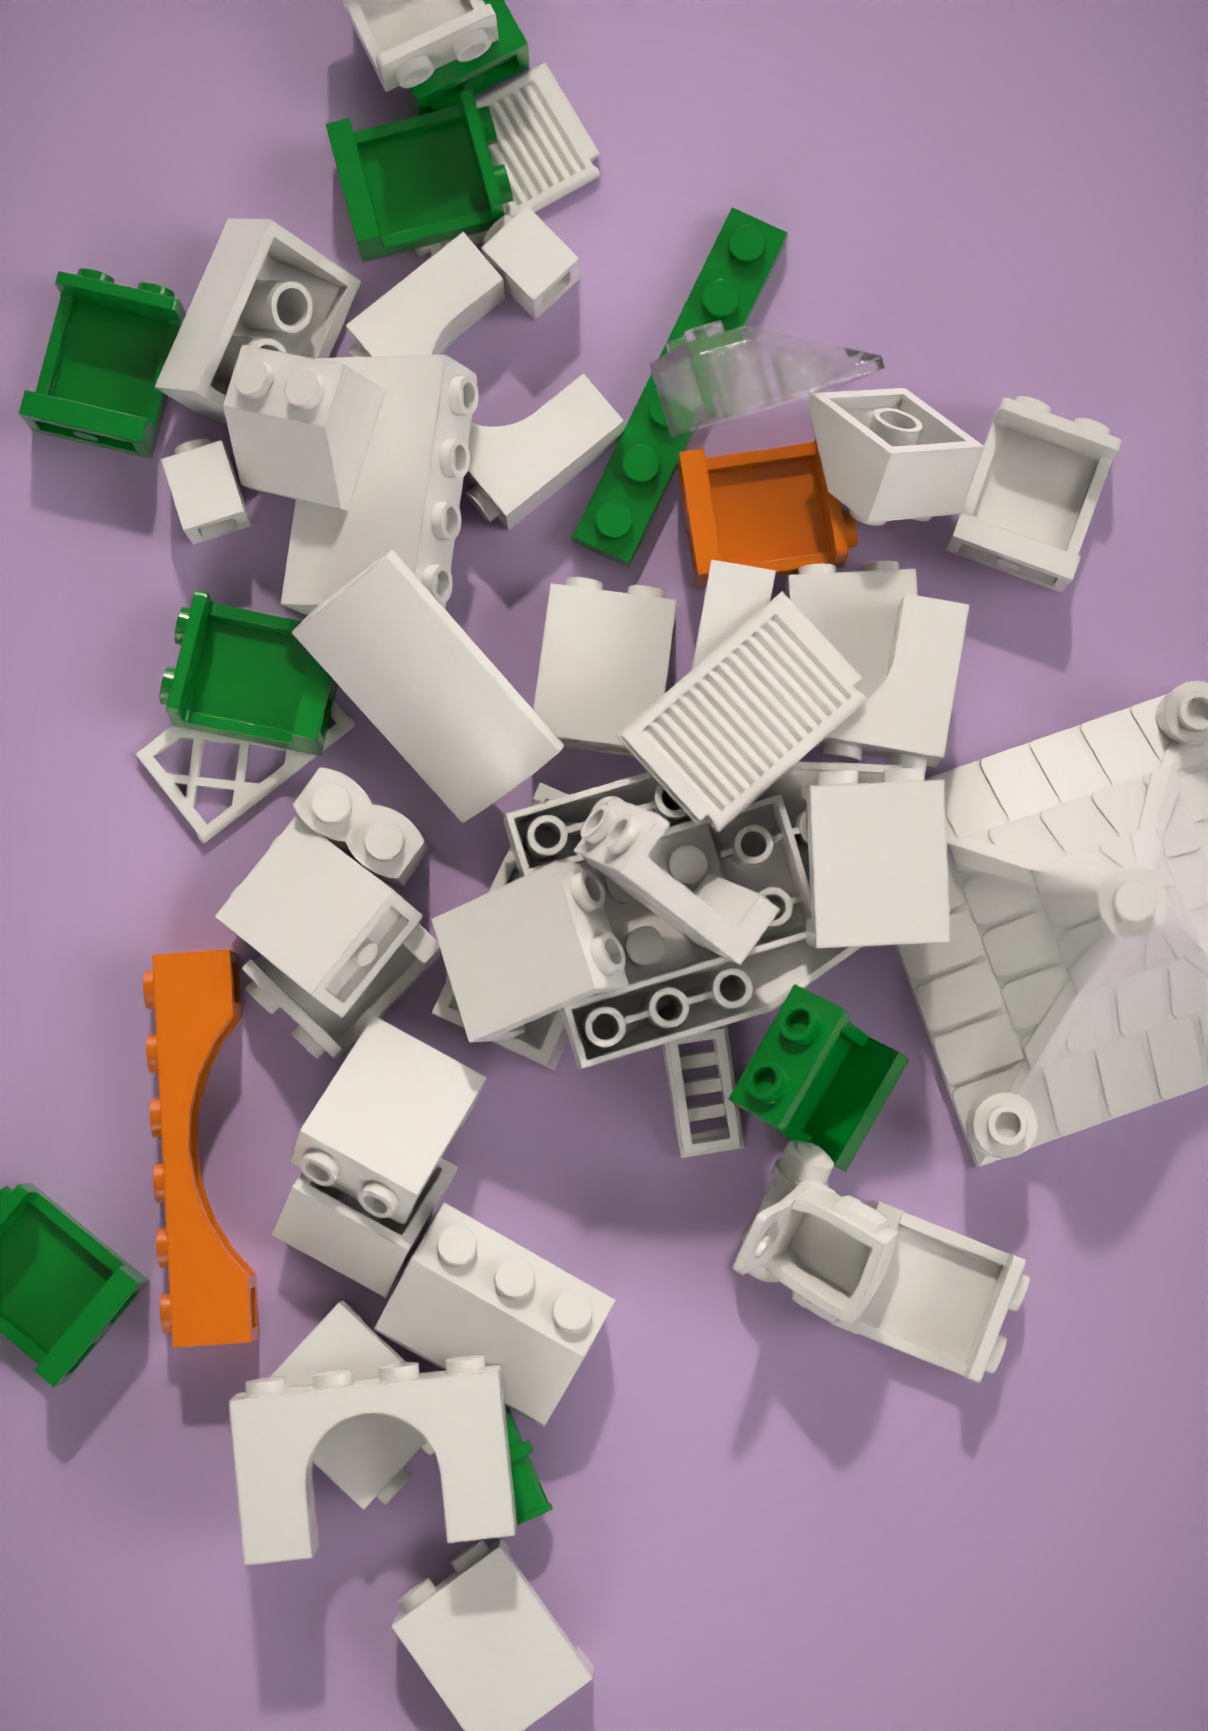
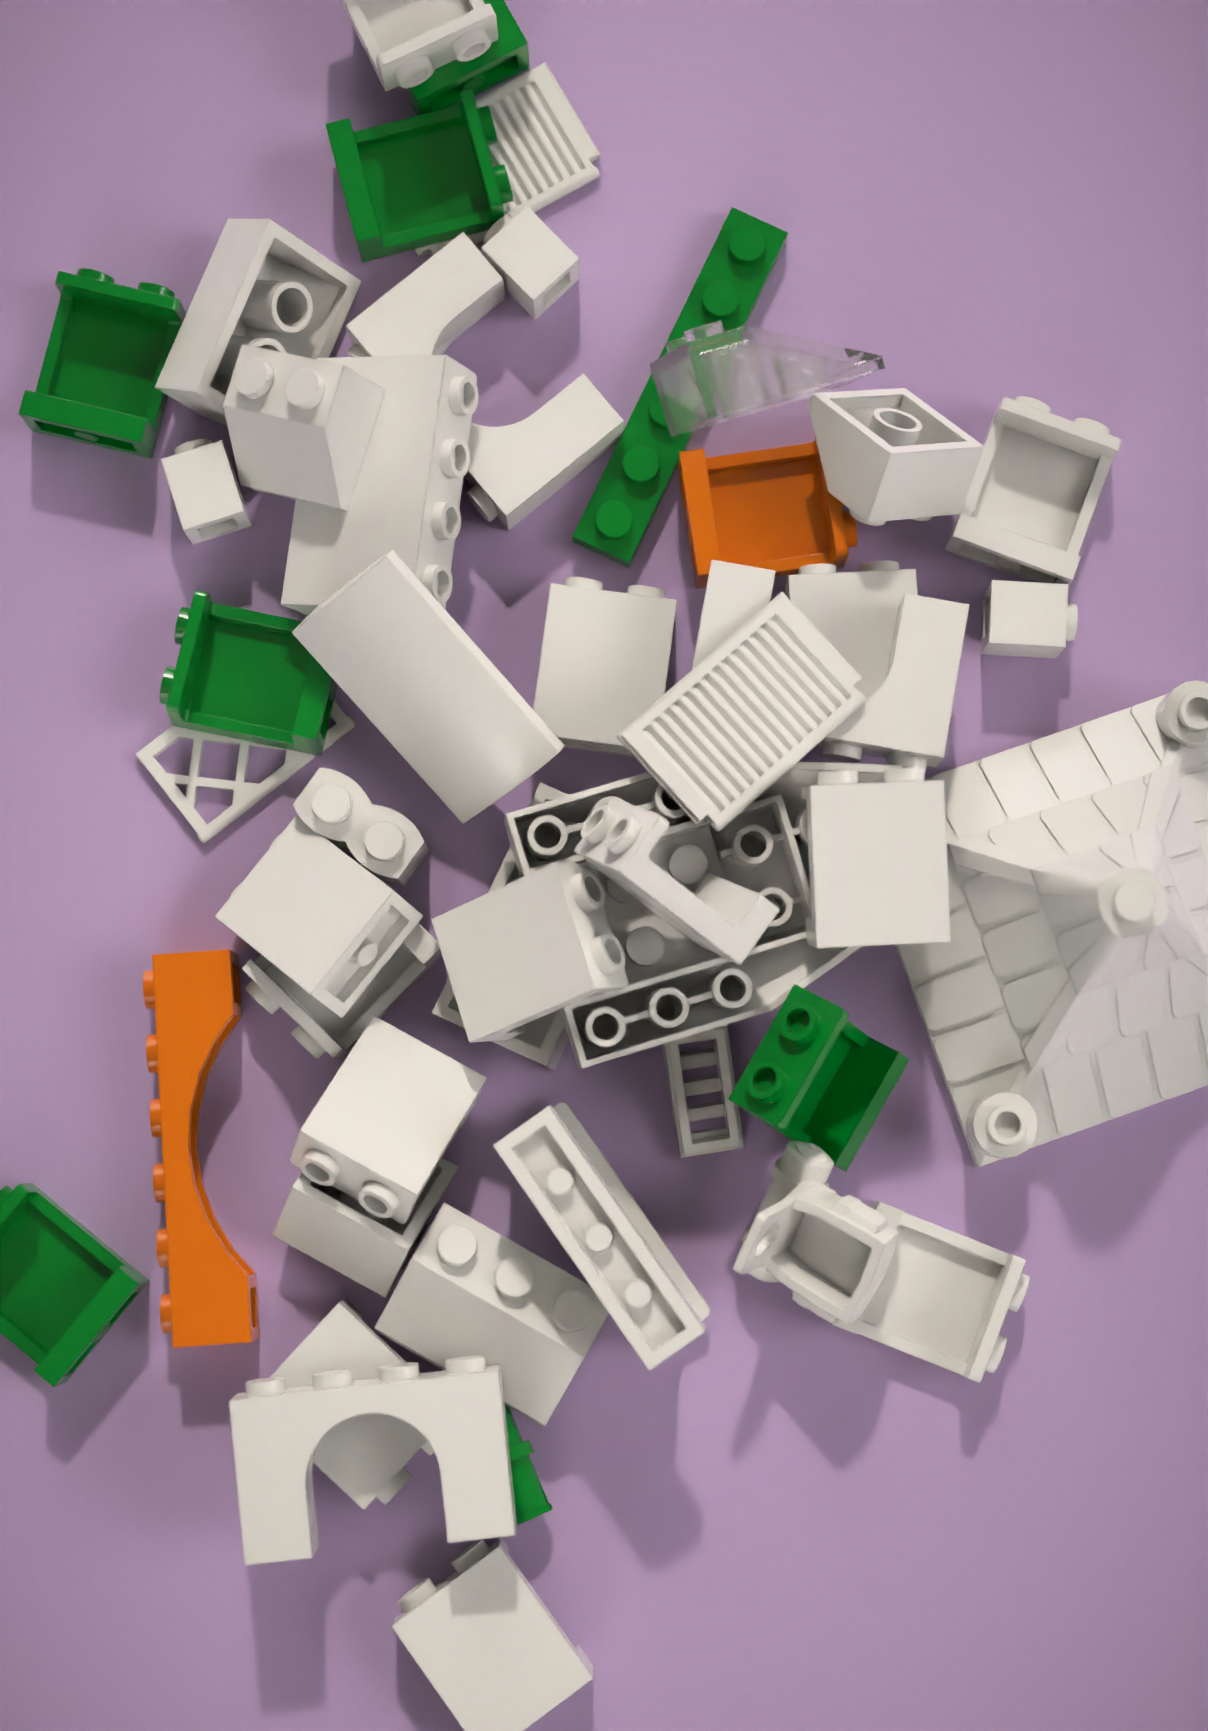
none -> white panel [493,1102,710,1371]
none -> white brick [980,580,1078,659]

